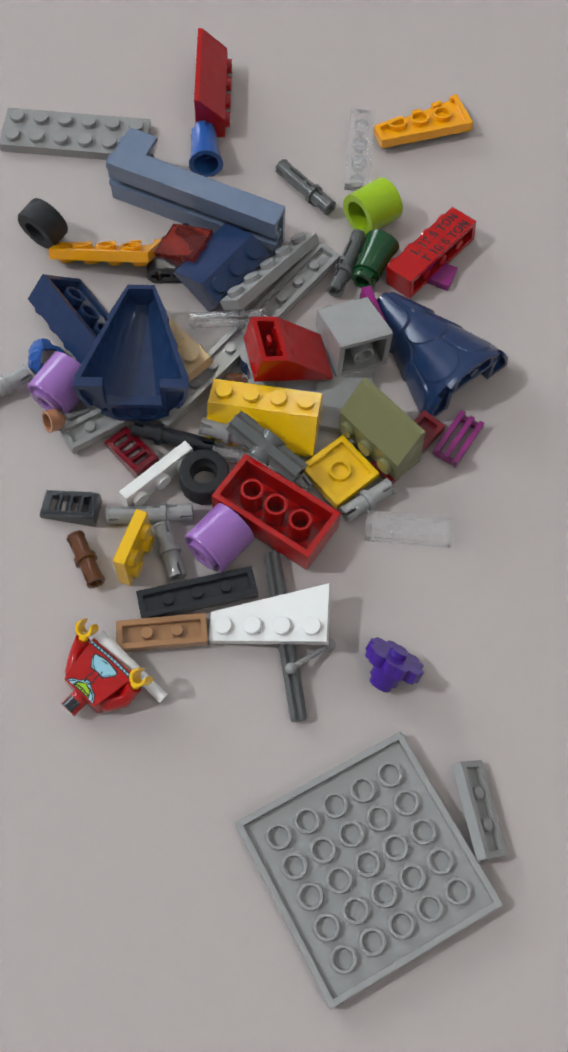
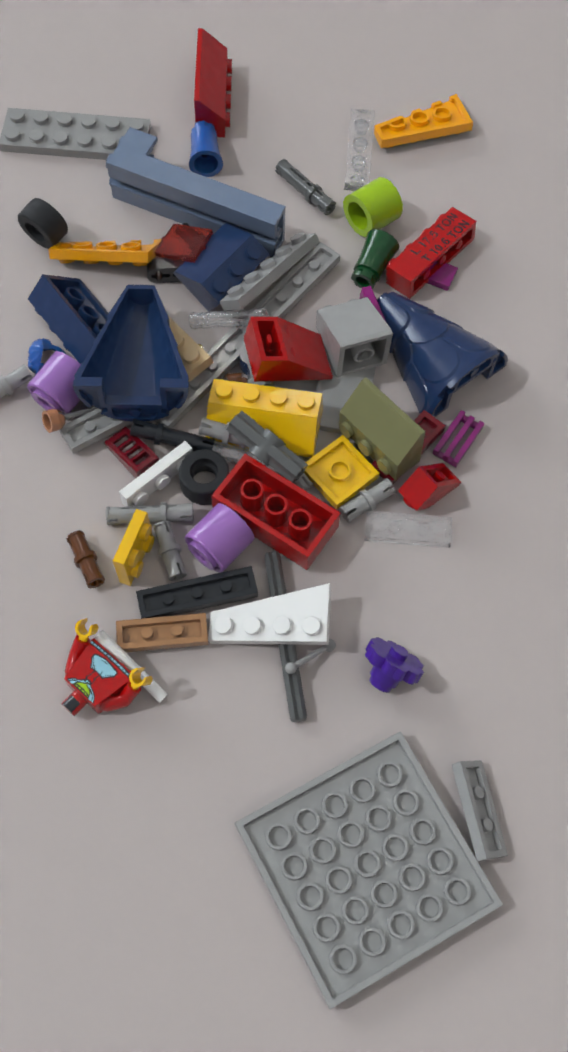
black slope [39,490,102,527] -> none
dark grey pin [327,229,367,297] -> none
none -> red slope [398,463,461,511]

